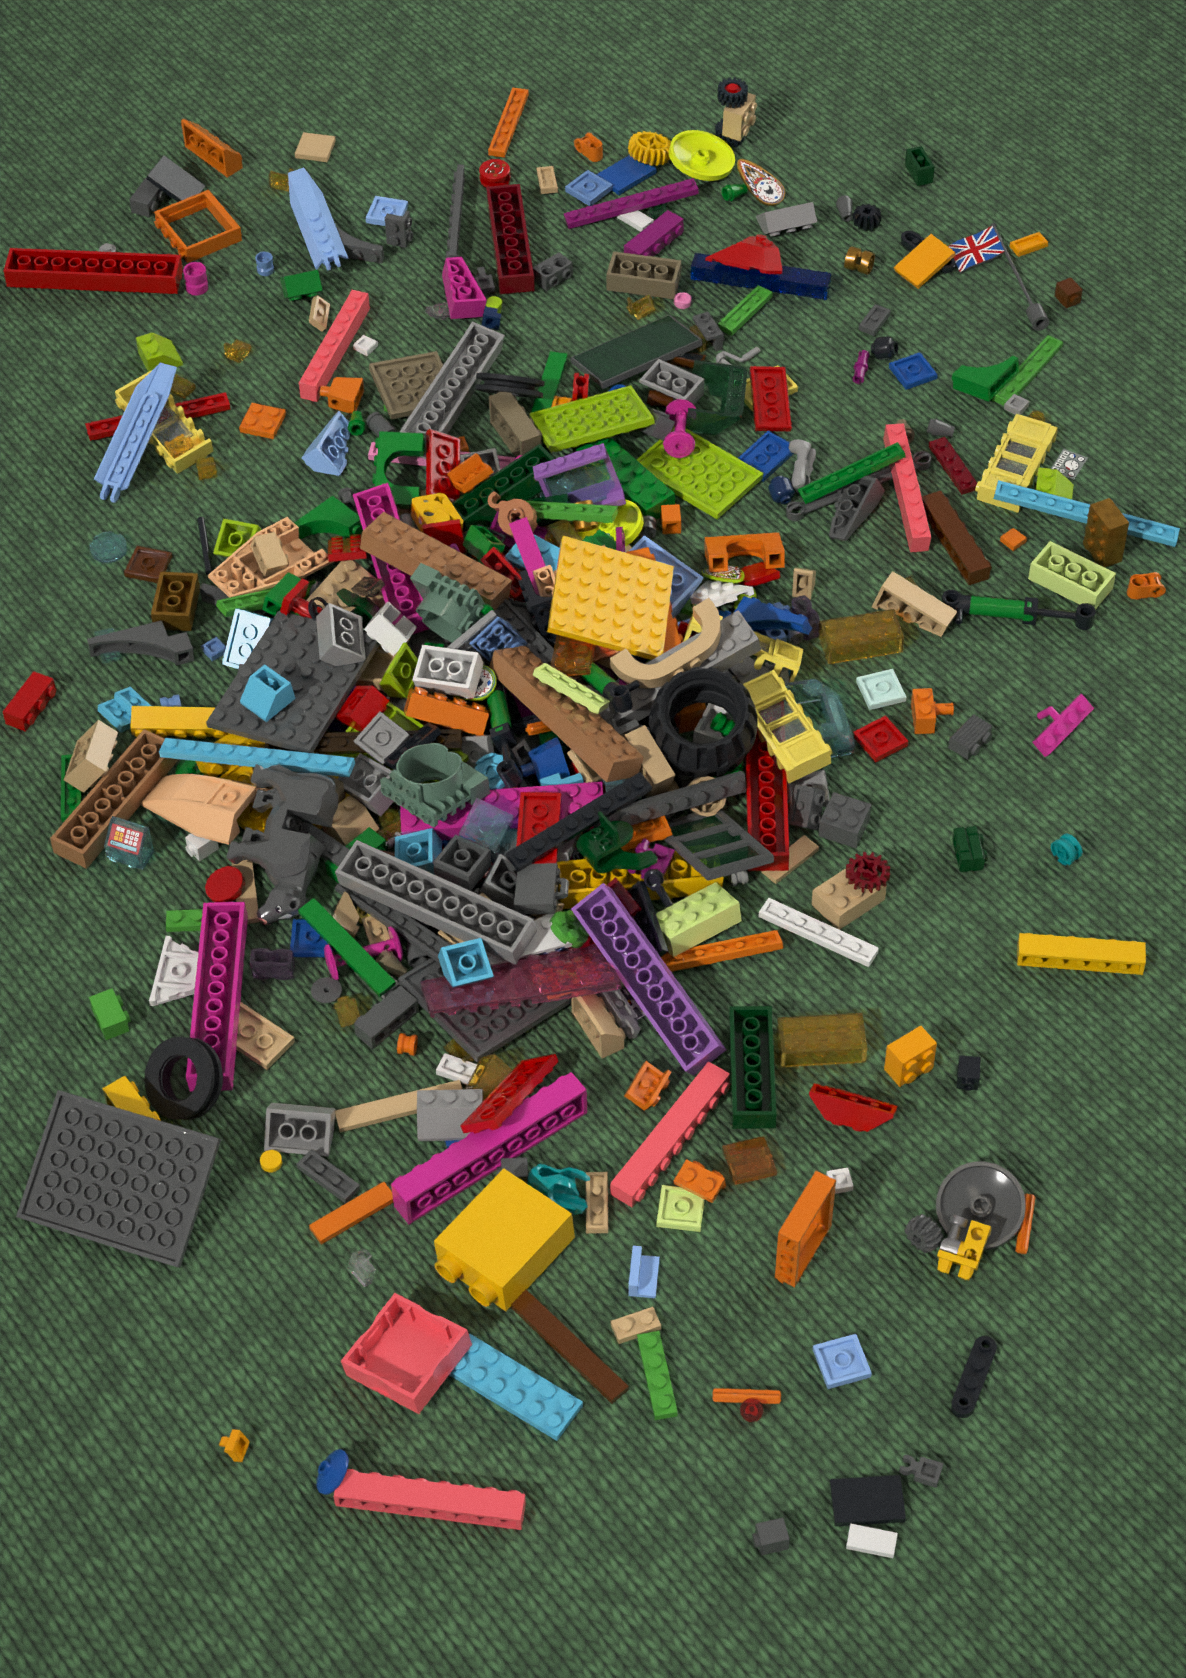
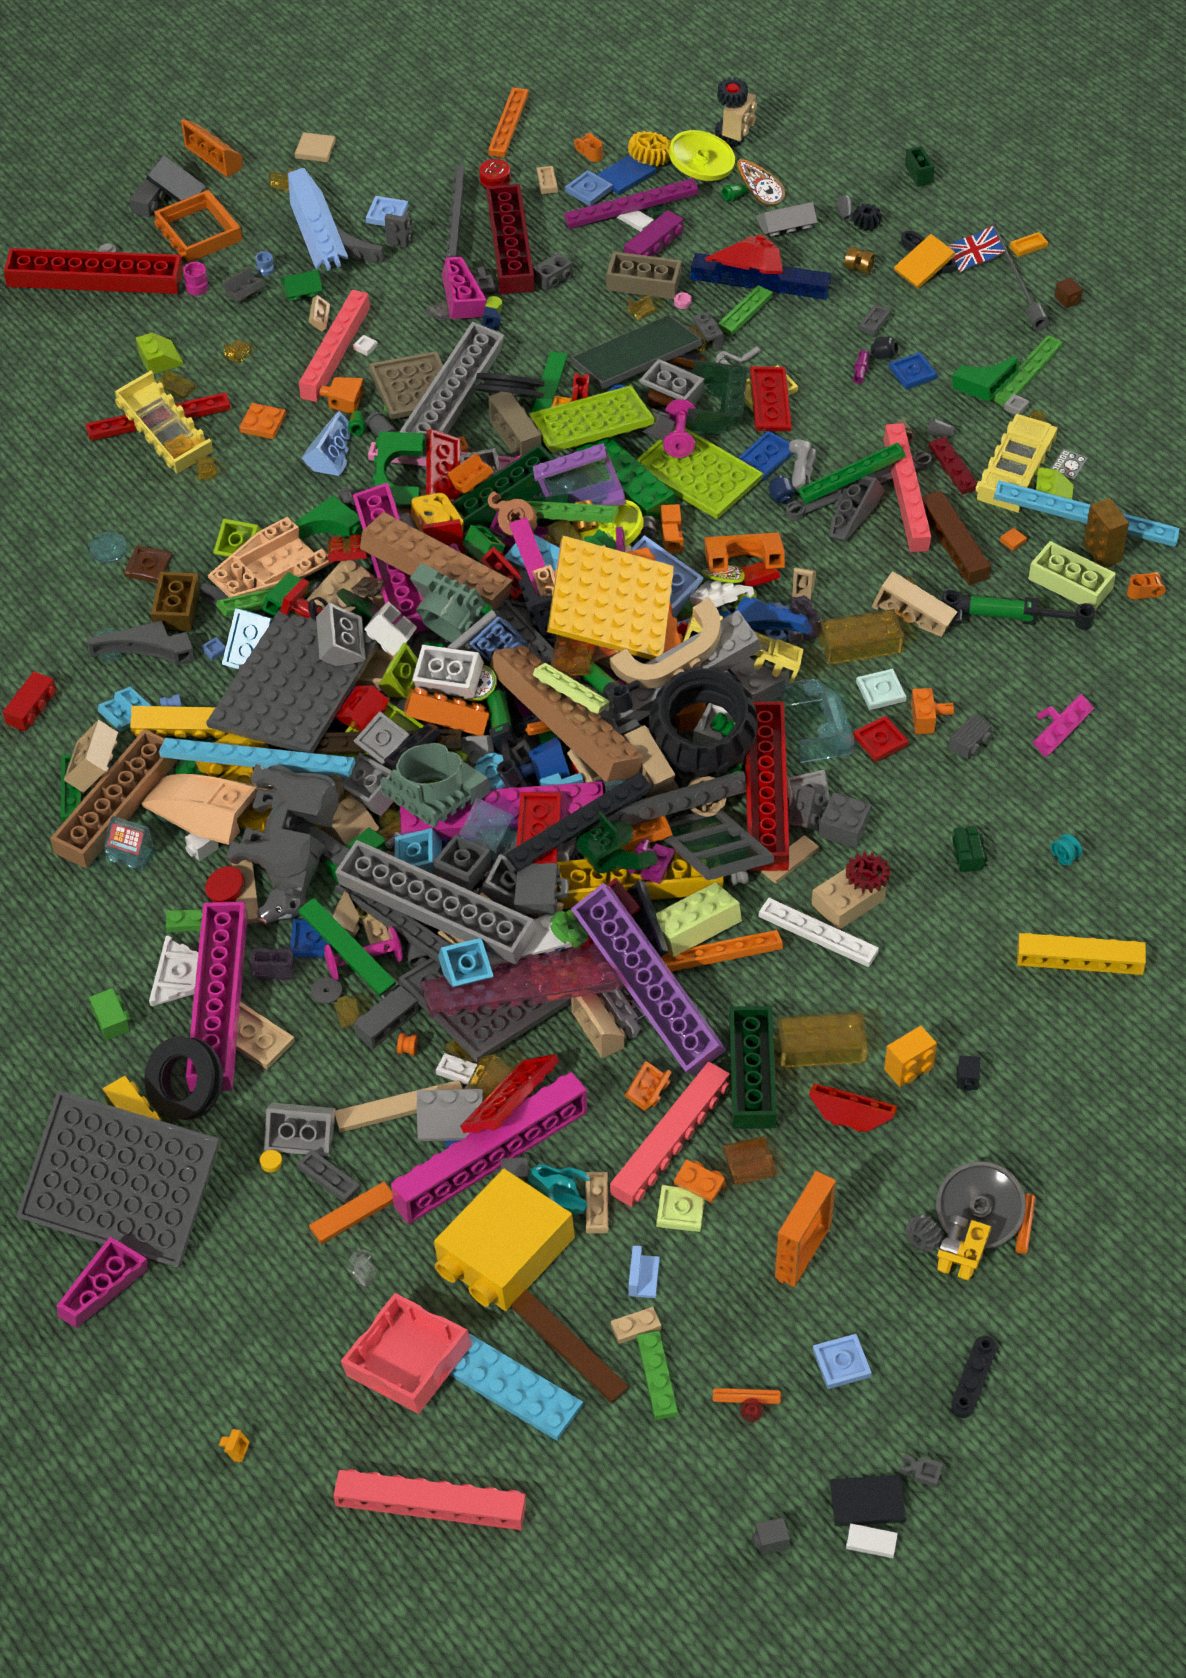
light blue hinge [94,363,177,503] -> none
black bar [197,517,213,575] -> none
medium azure slope [240,665,296,722] -> none
tan brick [250,532,289,578] -> none
blue dish [316,1449,349,1495] -> none
dark tan cone [376,950,407,978] -> none
black plate [644,869,673,908] -> none
light yellow window [743,670,832,783] -> none
white plate [826,1168,853,1194] -> none
none -> dark pink wedge [57,1237,148,1328]
none -> dark grey bracket [222,268,266,302]
none -> orange brick [662,524,683,553]

